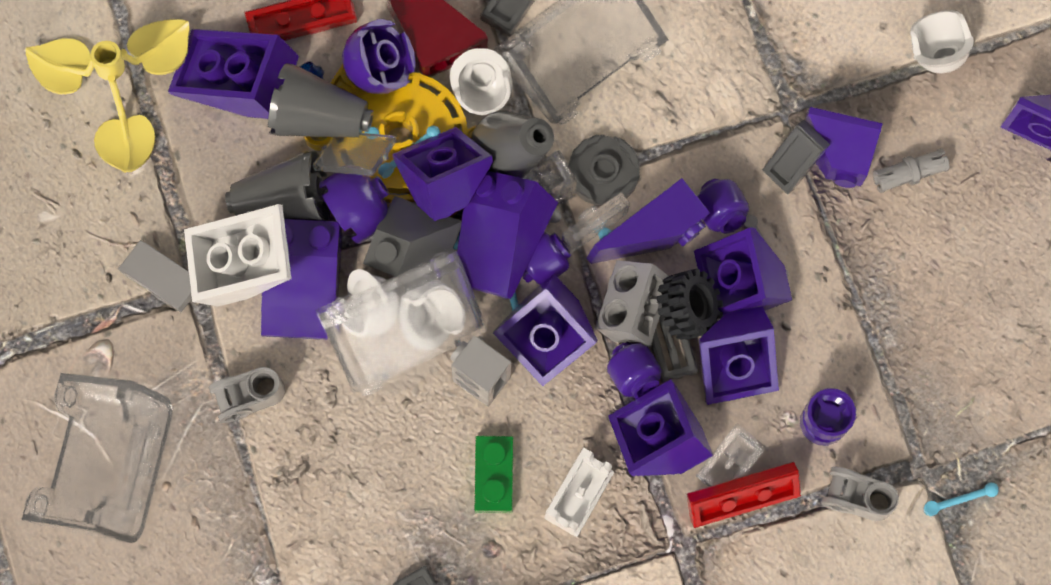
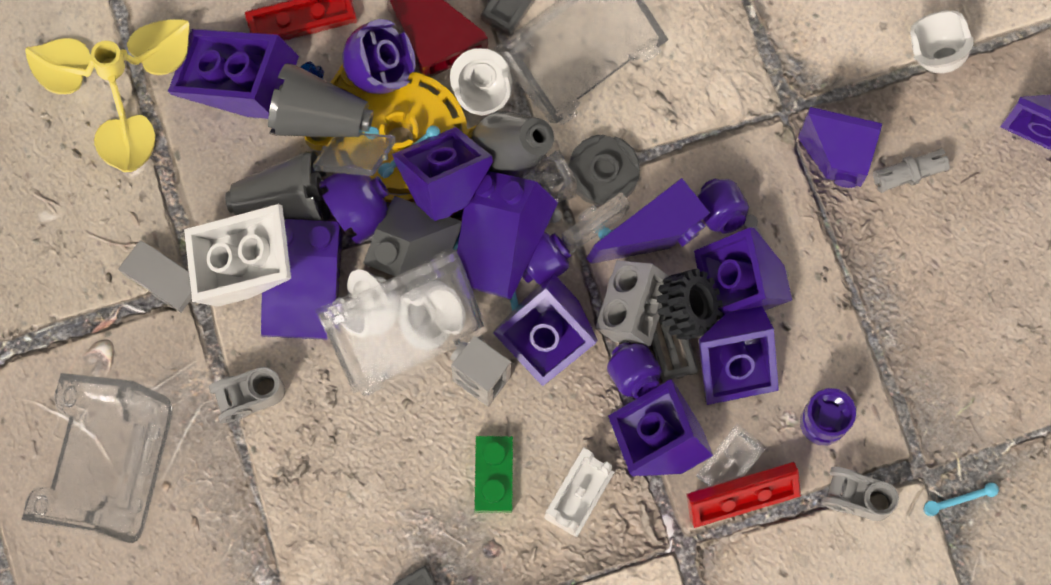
dark grey tile [762,120,830,195] -> none

